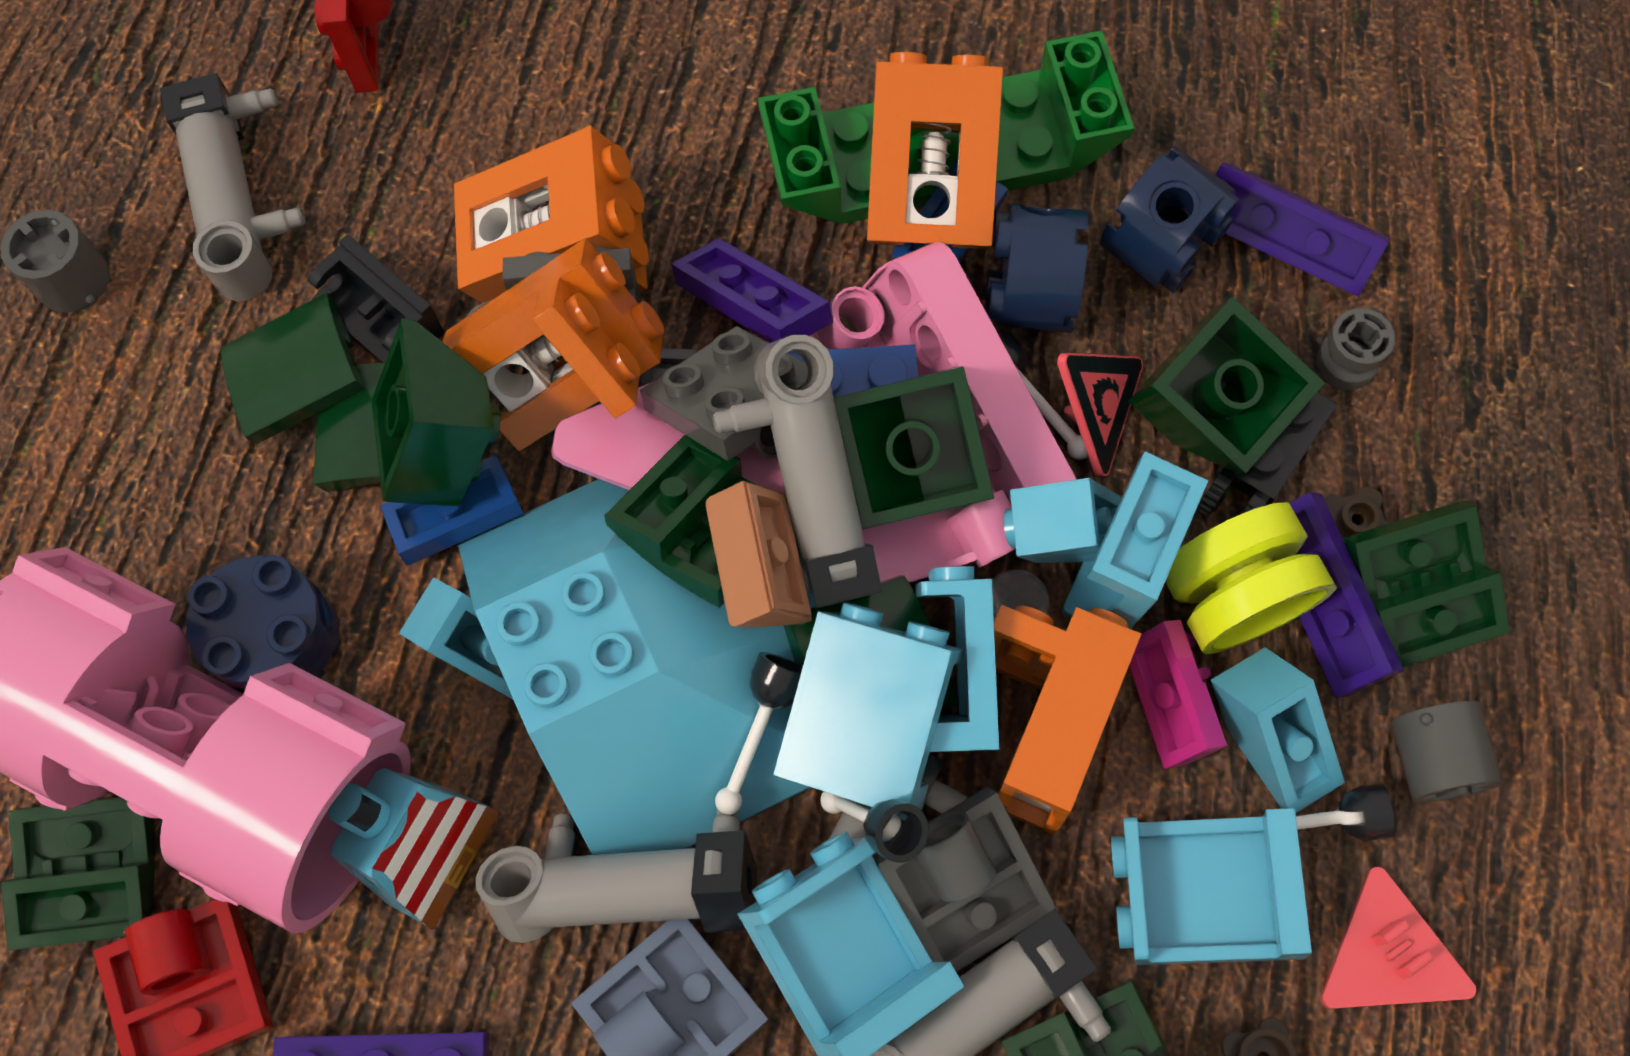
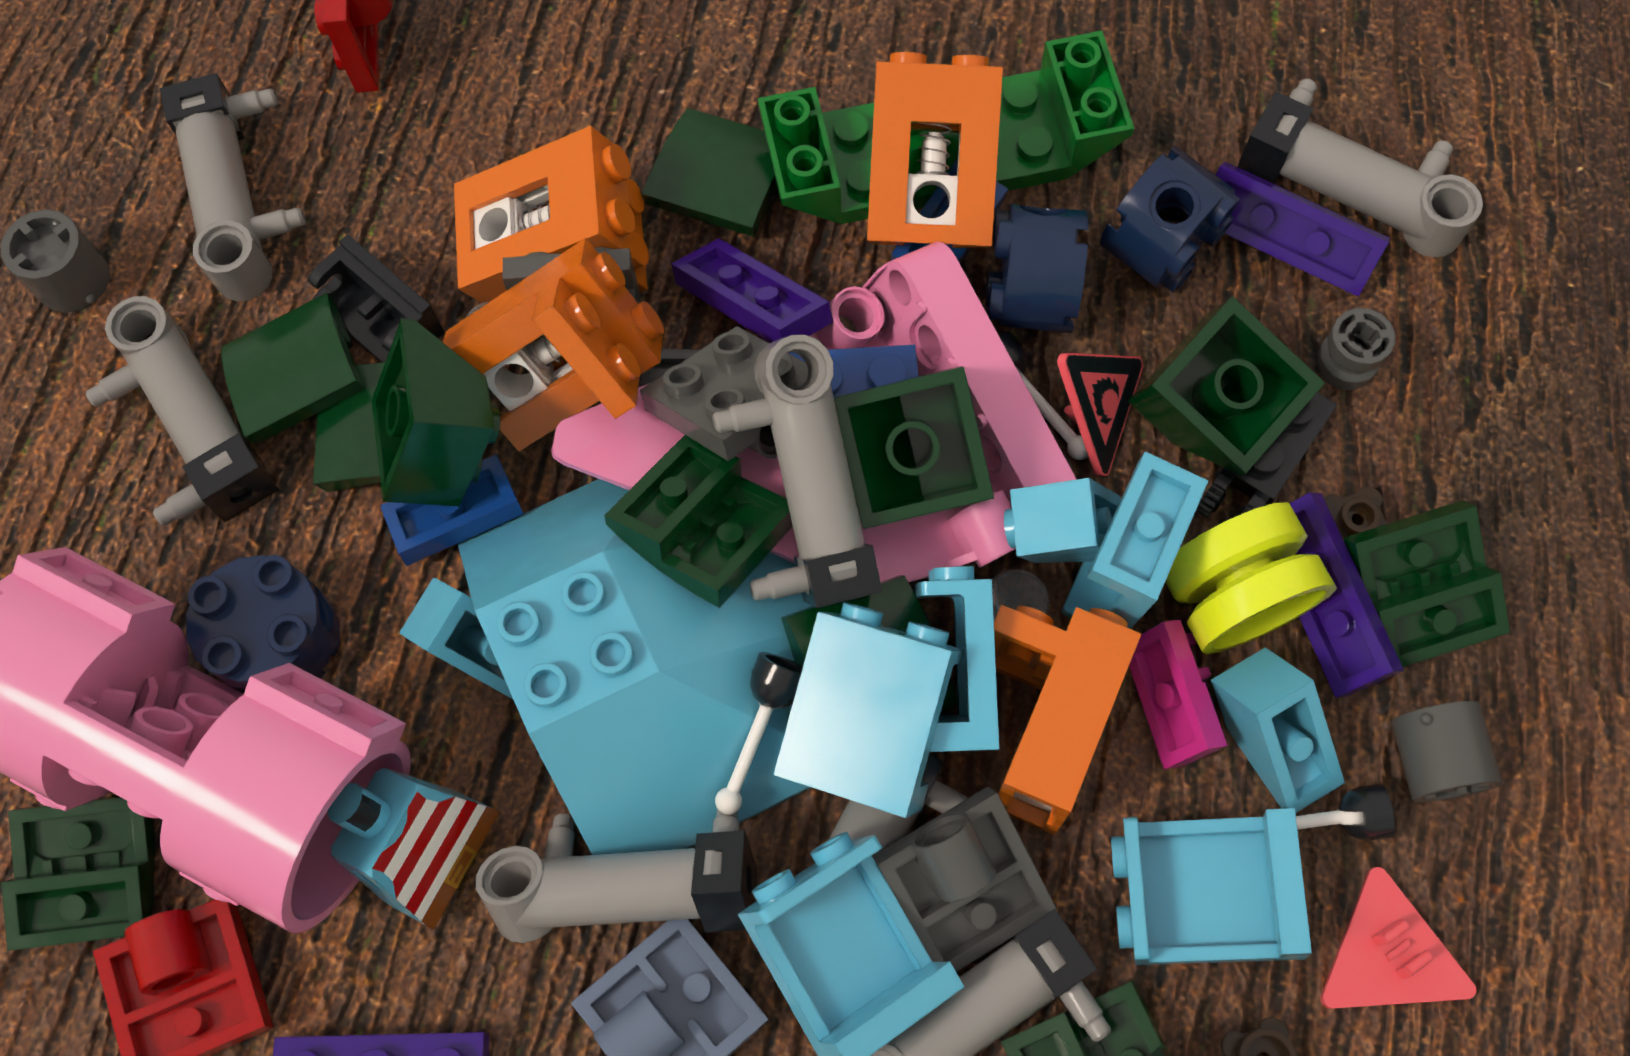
nougat slope [705,481,812,628] -> none
black hinge [820,791,929,863] -> none
none -> light grey piece [85,296,279,526]
none -> dark green slope [642,108,778,237]
none -> light grey piece [1237,78,1483,257]

